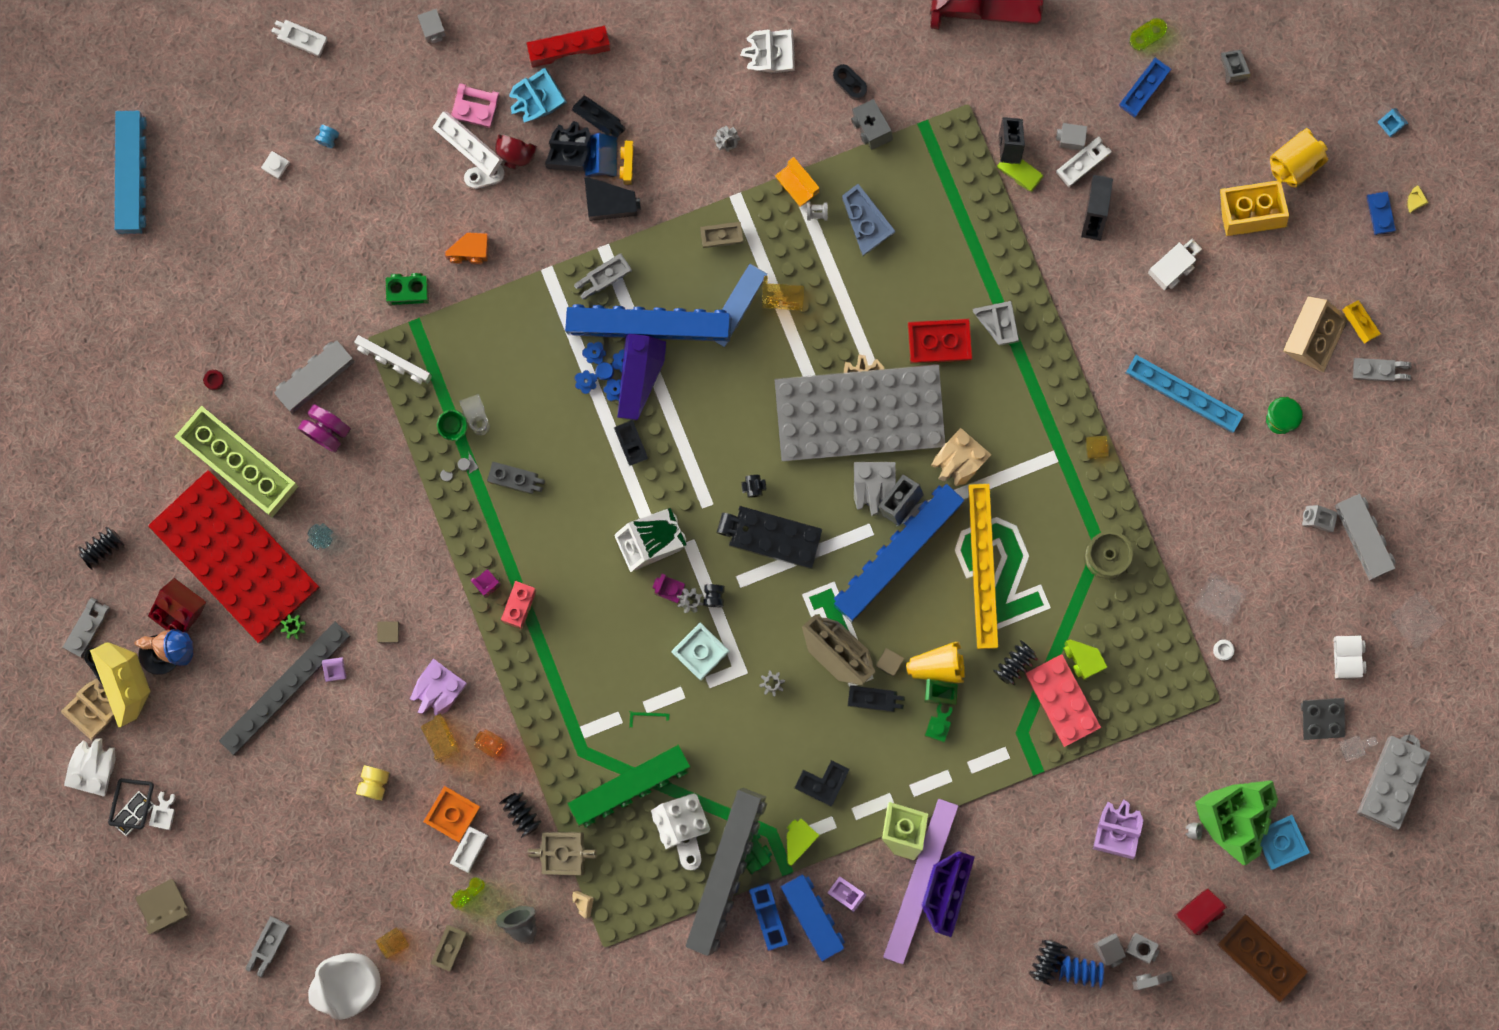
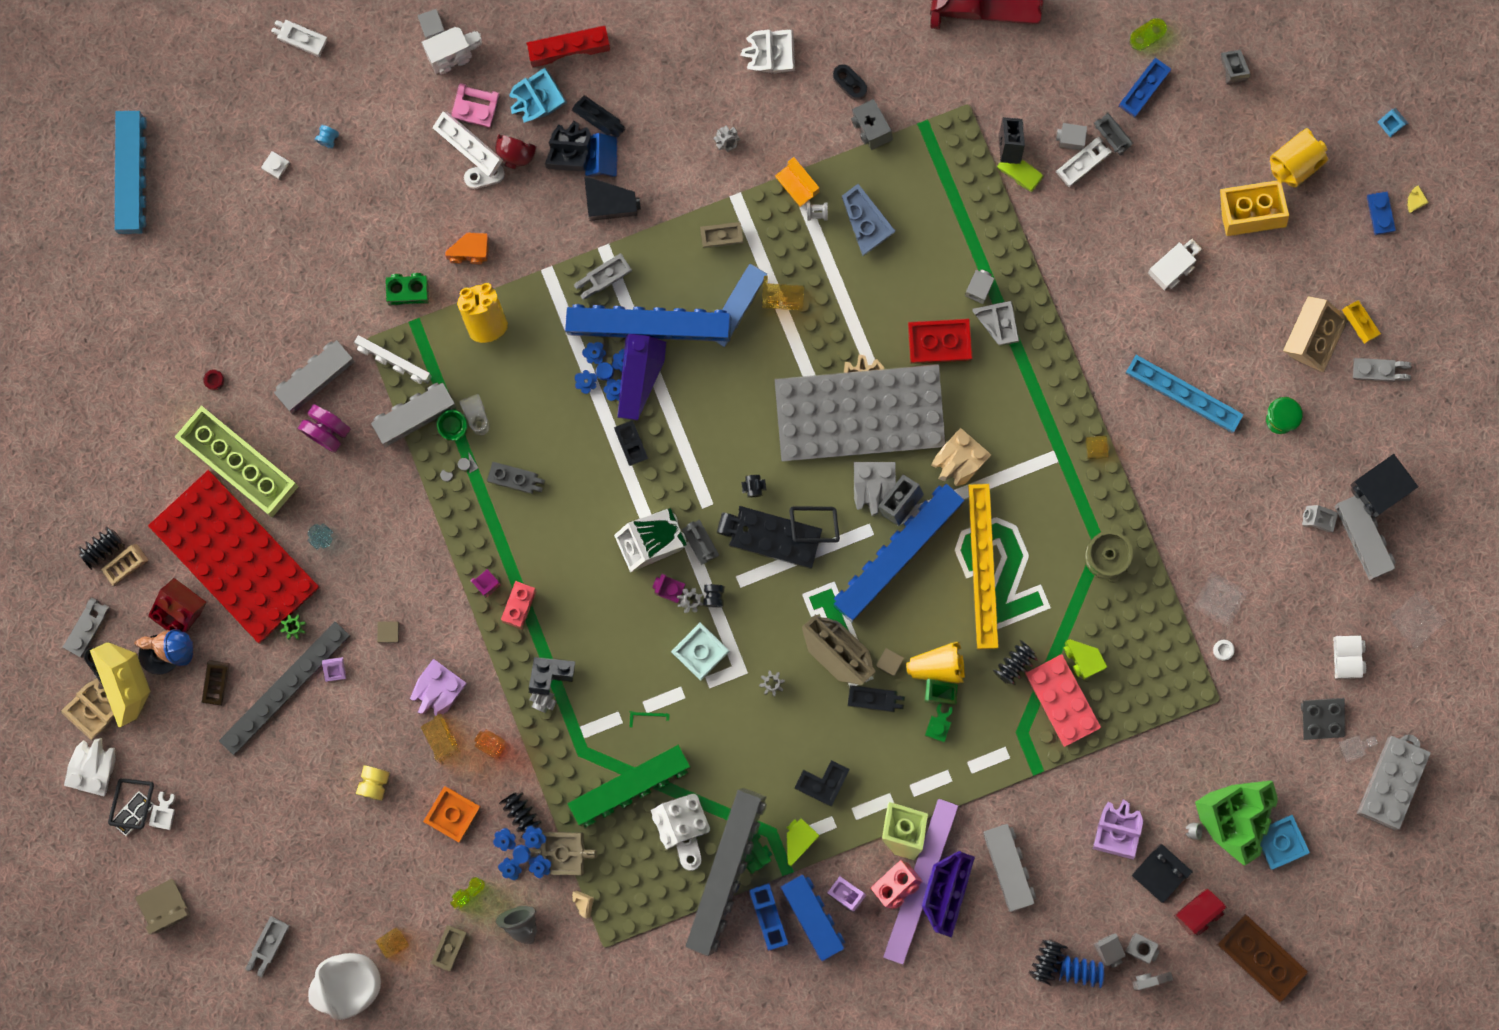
white plate [450,826,488,873] -> none
yellow plate [620,141,634,185] -> none
black slope [1081,175,1113,241] -> none
none -> tan slope [101,544,149,586]
none -> dark brown slope [201,660,230,706]
none -> light grey brick [371,383,456,447]
none -> white hinge [422,27,482,74]
none -> yellow cylinder [457,283,508,343]
none -> blue plant [493,826,551,880]
none -> plate [529,657,575,695]
none -> light grey gear [530,693,557,713]
none -> dark grey hinge [682,520,719,565]
none -> black piece [789,506,840,543]
none -> coral brick [871,860,923,909]
none -> light grey brick [965,270,995,304]
none -> light grey brick [983,824,1036,912]
none -> dark grey hinge [1094,113,1133,156]
none -> black bracket [1132,843,1193,903]
none -> black slope [1350,454,1418,518]

